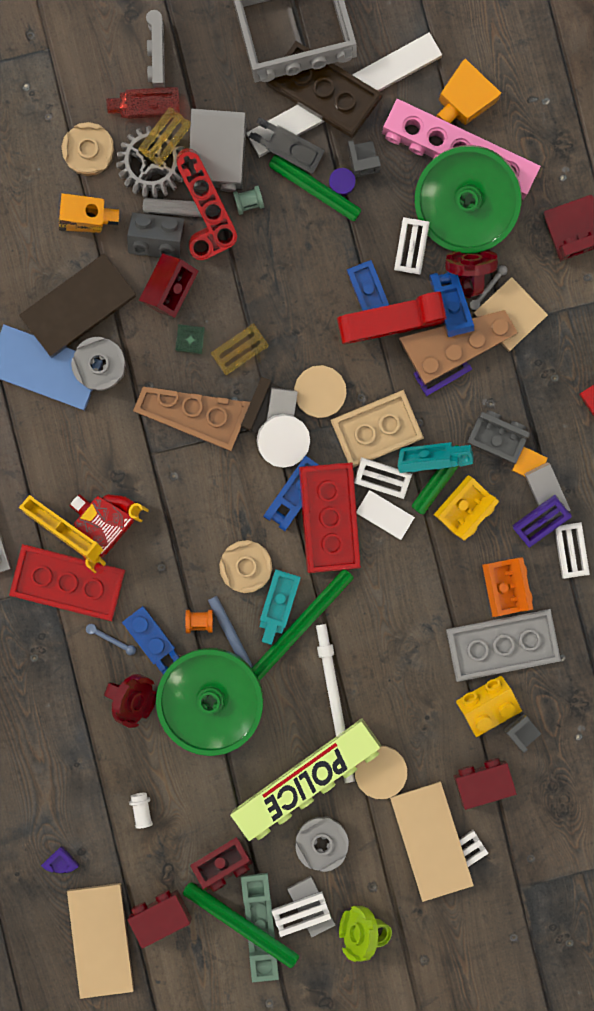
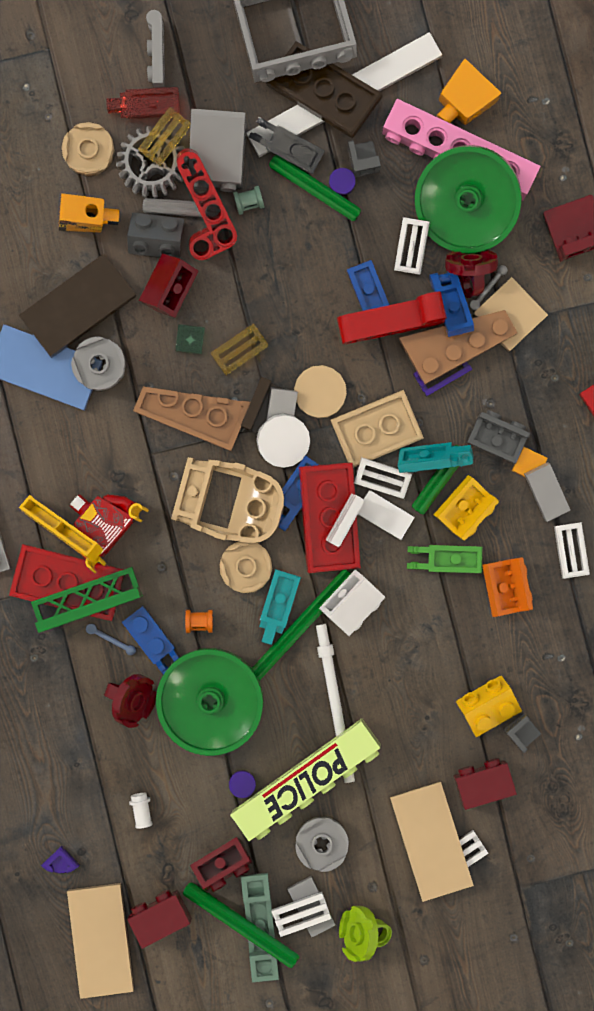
sand blue bar [208,596,253,668] -> none
tan tile [355,745,407,799] -> none
light grey tile [446,609,561,682] -> none
dark purple tile [512,495,572,548] -> none
none -> green fence [31,567,143,633]
none -> tan slope [171,457,284,543]
none -> dark purple tile [229,770,256,798]
none -> white brick [319,570,385,636]
none -> white tile [326,494,365,547]
none -> bright green hinge [407,545,483,573]

